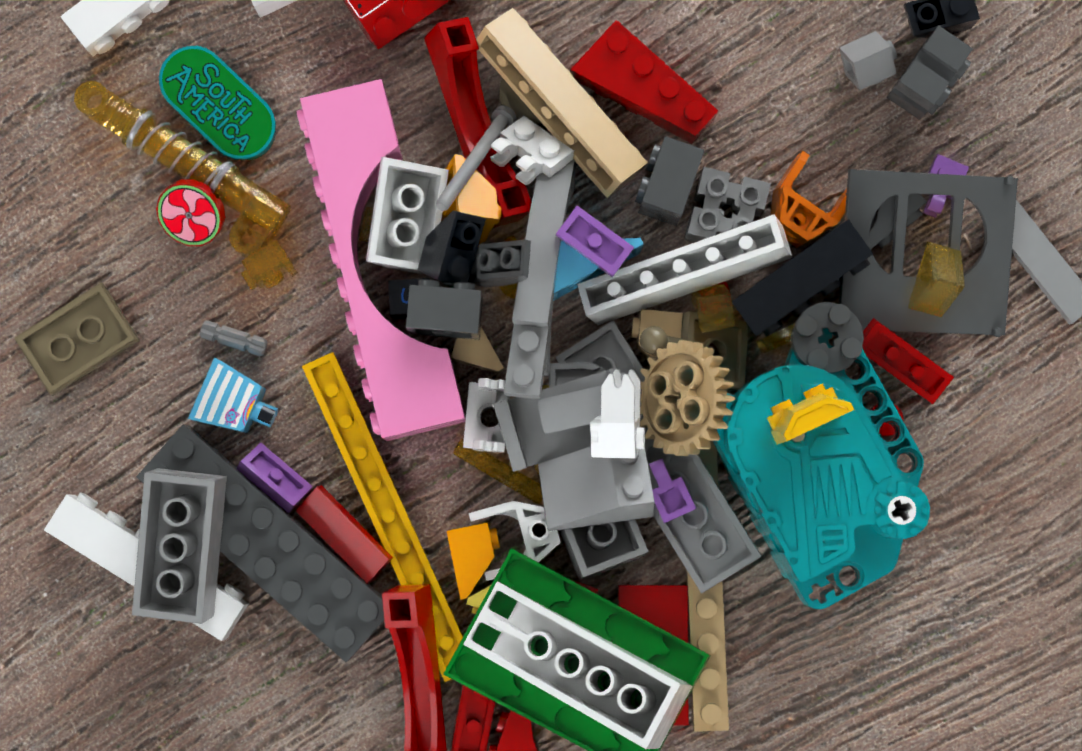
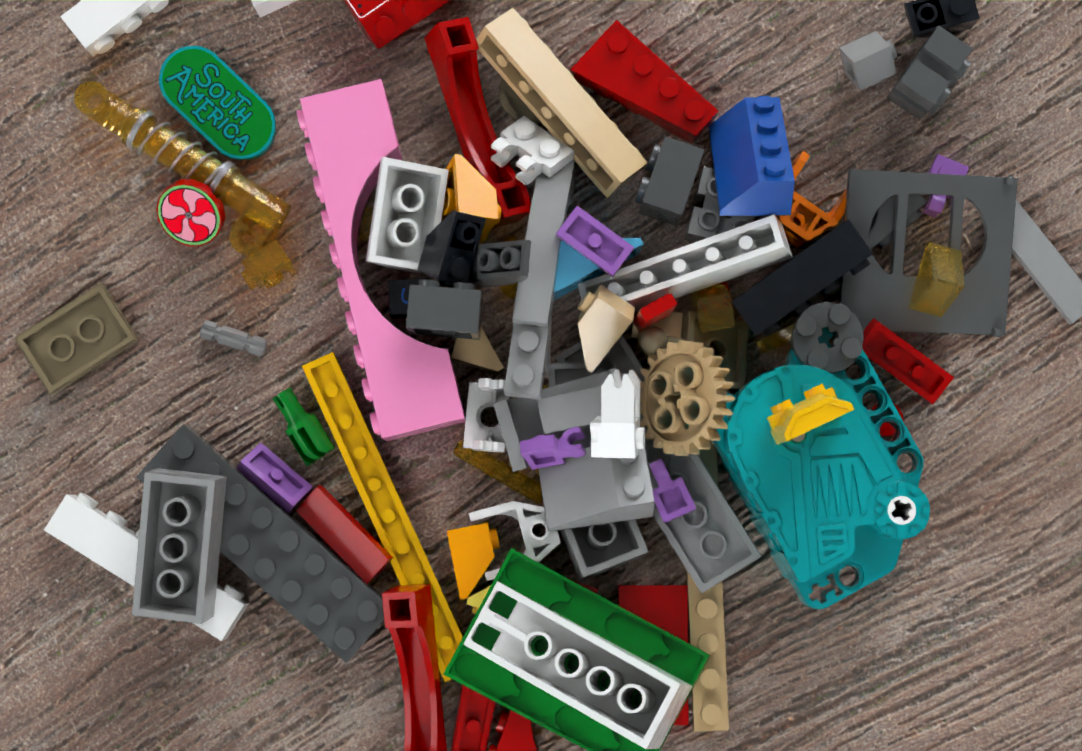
medium azure torso [188,358,278,433] -> none
light grey bar [436,105,516,211] -> none
none -> green arm [272,388,335,466]
none -> medium lavender plate [520,427,586,470]
none -> tan slope [577,284,635,373]
none -> red tile [633,293,678,333]
none -> blue slope [709,96,795,216]

